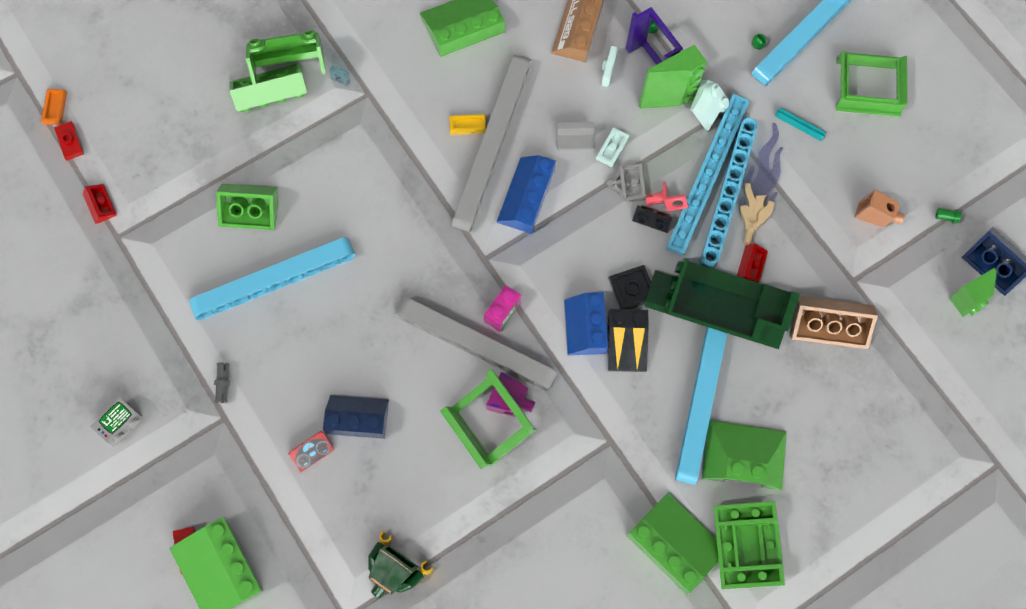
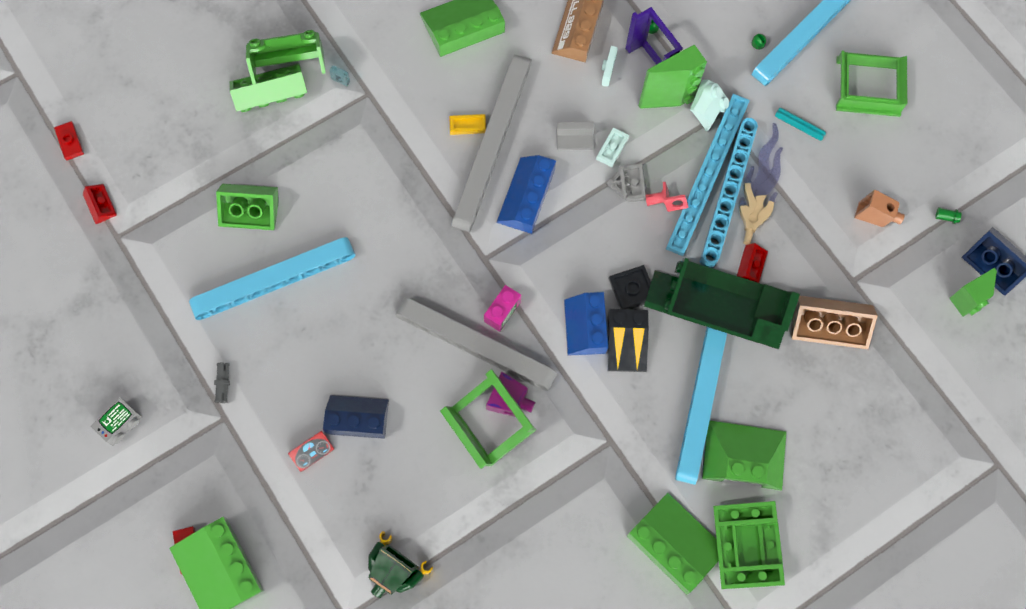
orange tile [41,89,67,125] -> none
black hinge [632,205,673,233] -> none

